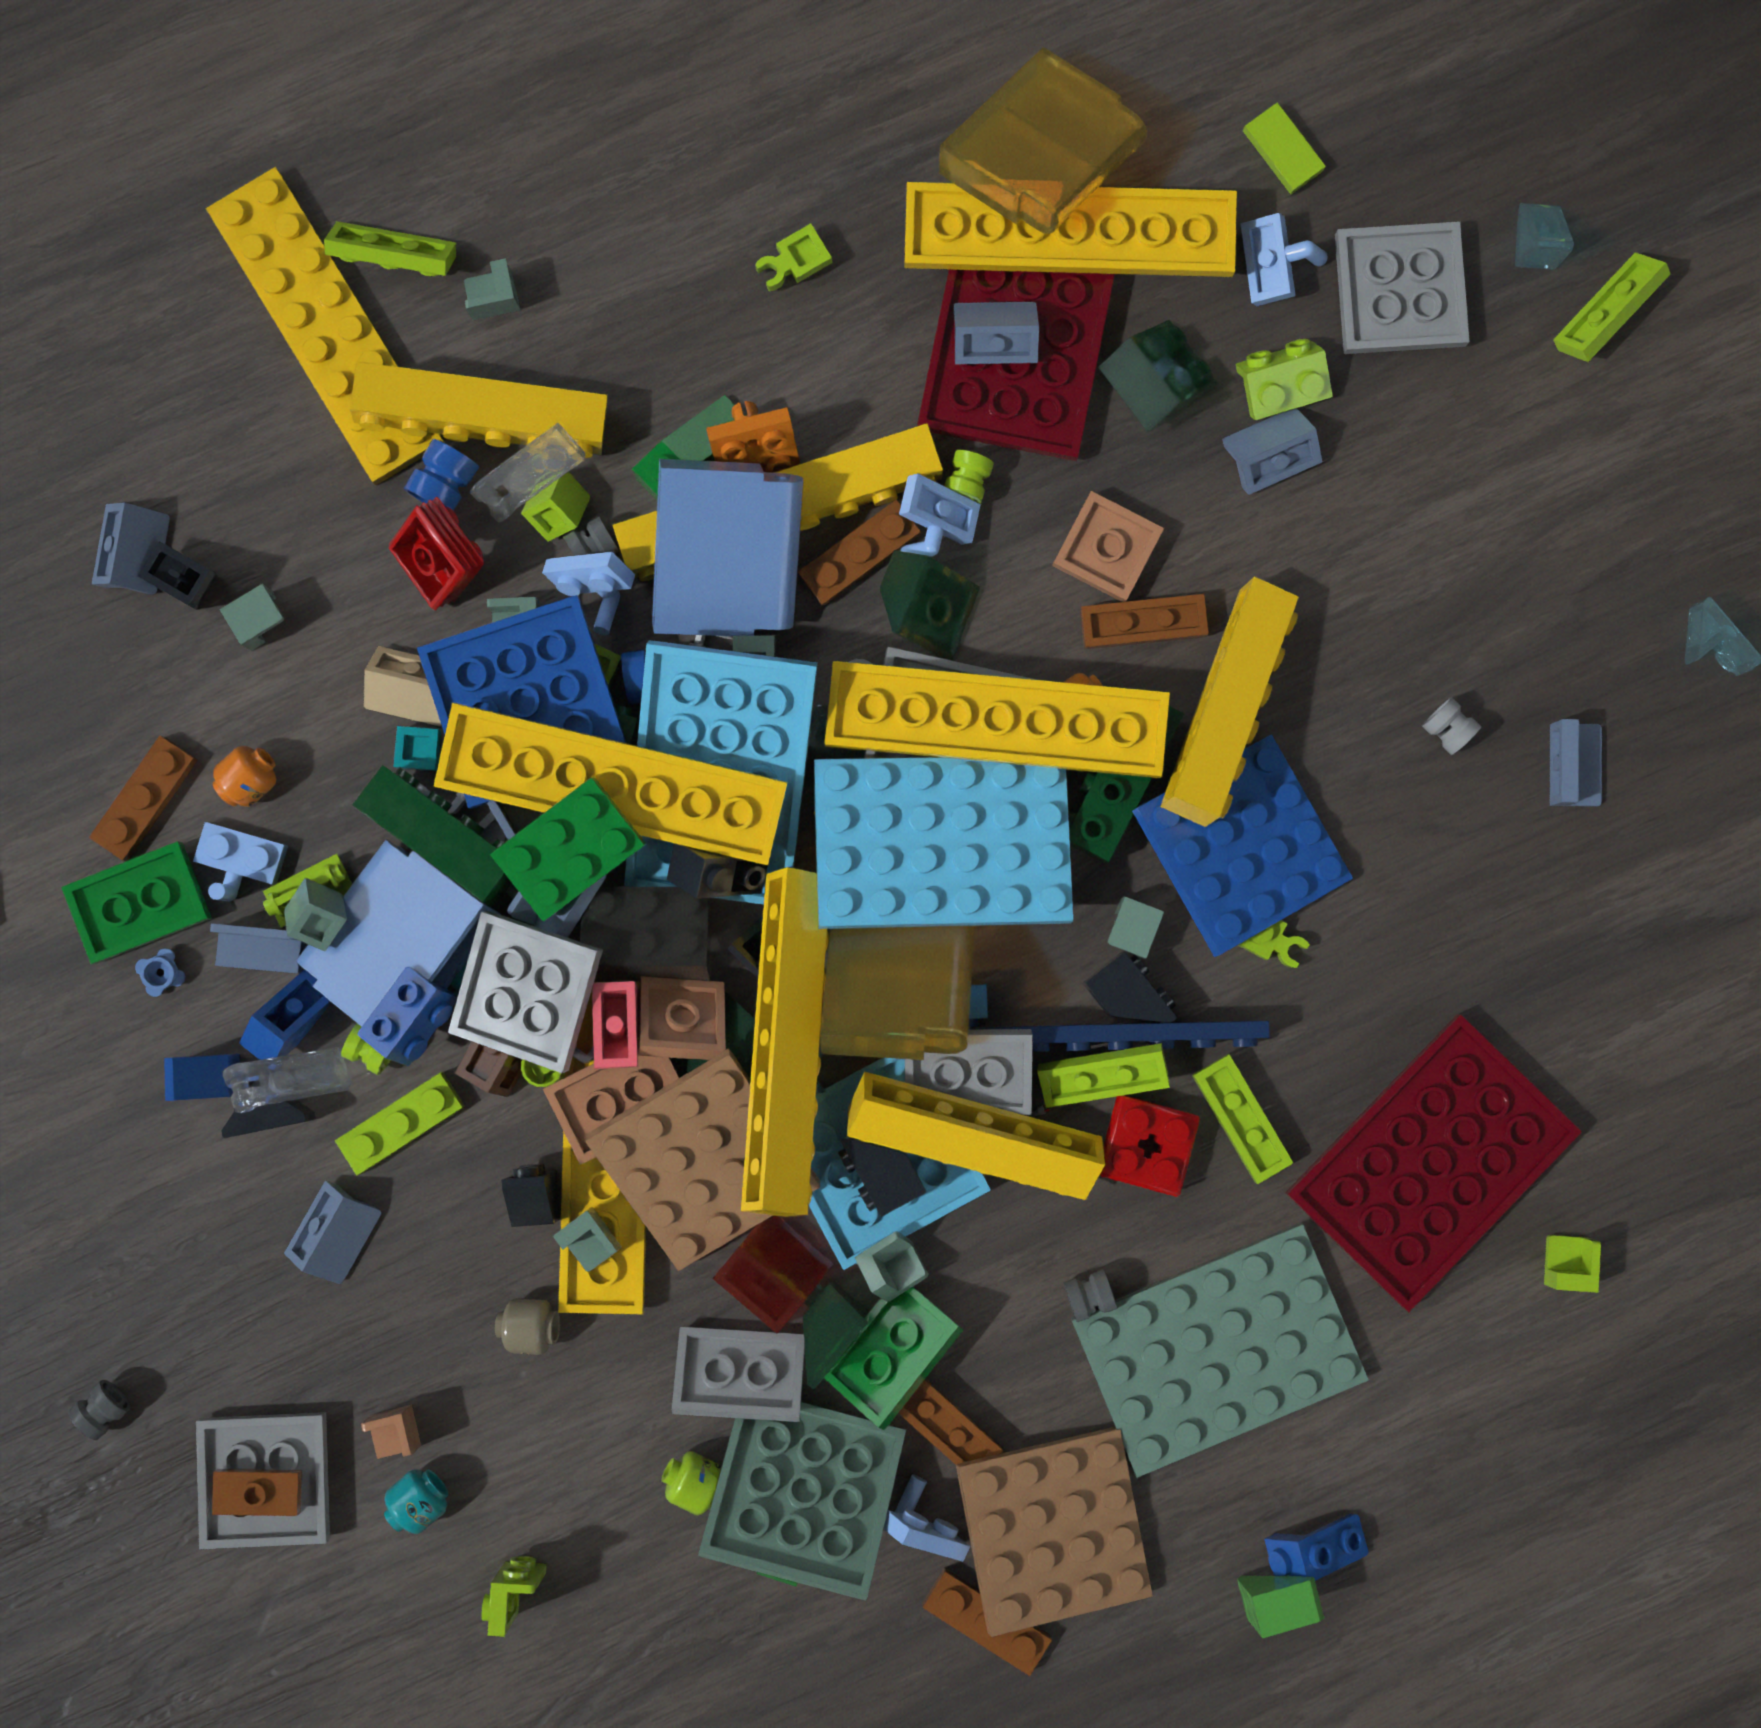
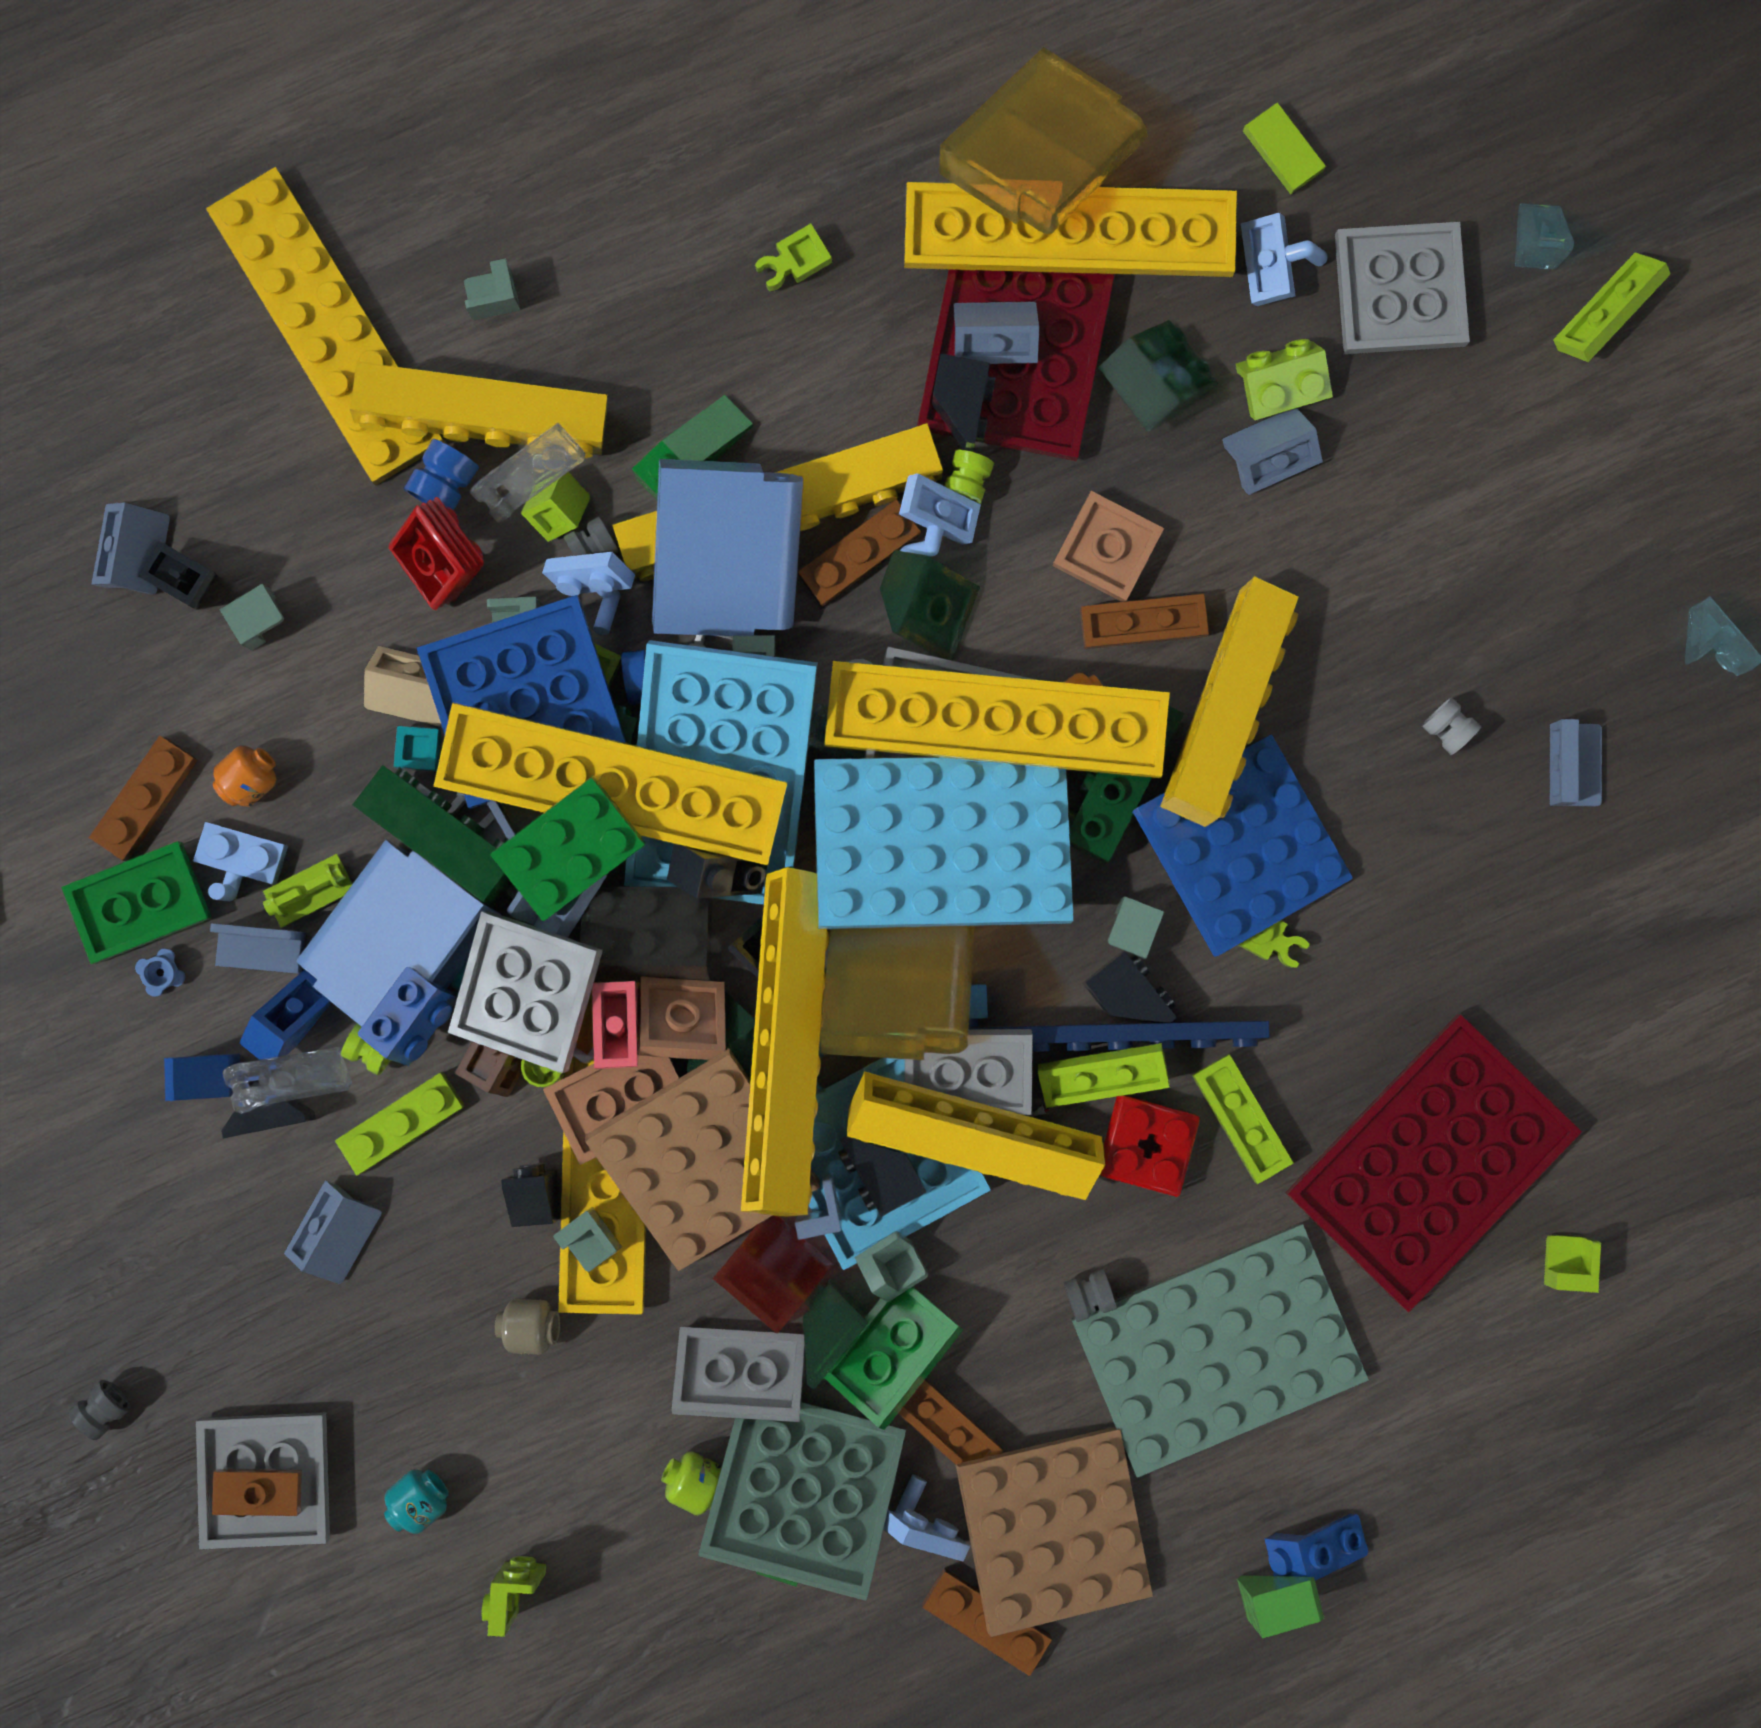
sand green panel [284,877,347,951] -> none
lime plate [324,221,456,276] -> none
nougat panel [361,1405,421,1459] -> none
orange plate [706,401,800,473] -> none
none -> sand blue panel [795,1173,842,1240]
none -> black slope [932,354,996,452]

